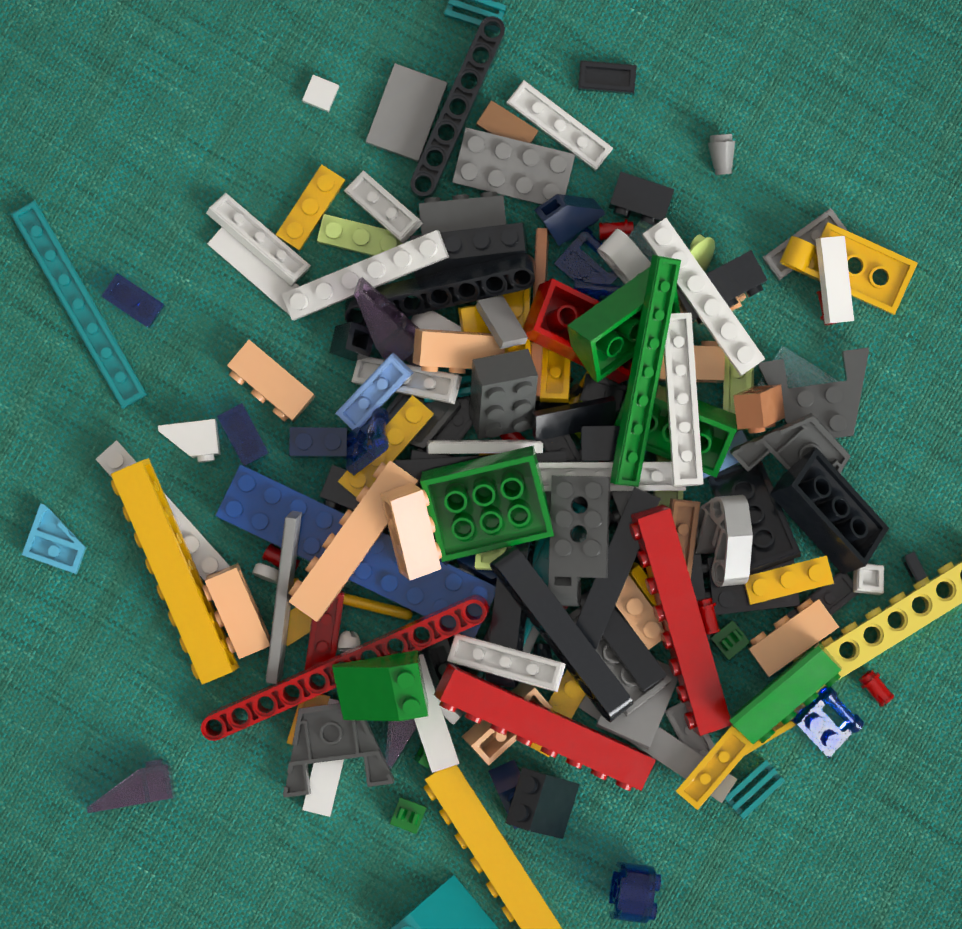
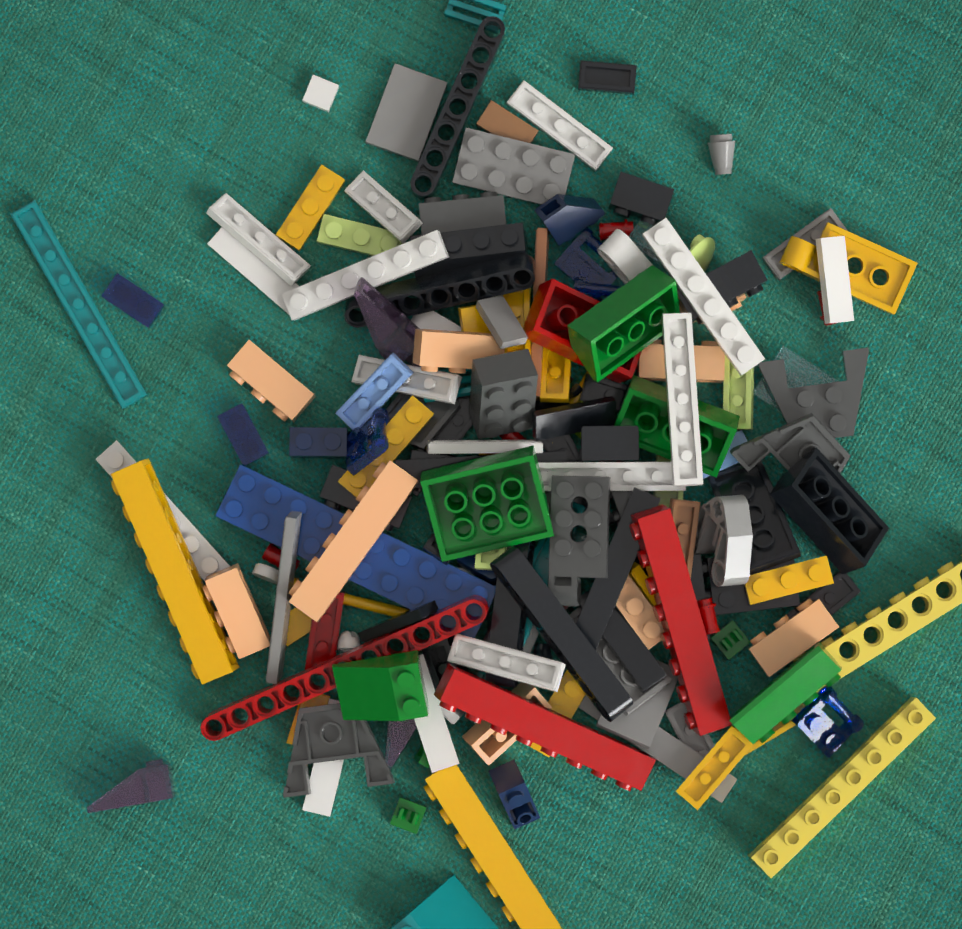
medium azure wing [22,503,87,574] -> none
white slope [158,419,221,462] -> none
black brick [329,322,376,361] -> none
light nougat brick [380,483,442,580] -> none
black brick [505,767,580,839] -> none
clear blue brick [609,861,661,924] -> none
green tile [610,255,681,487] -> none
teal tile [725,759,785,819] -> none
nougat brick [733,384,785,433] -> none
white tile [853,564,884,595] -> none
red pin [859,670,895,707] -> none
black tile [901,551,927,582] -> none
none -> black tile [358,600,438,642]
none -> light yellow brick [748,697,936,878]

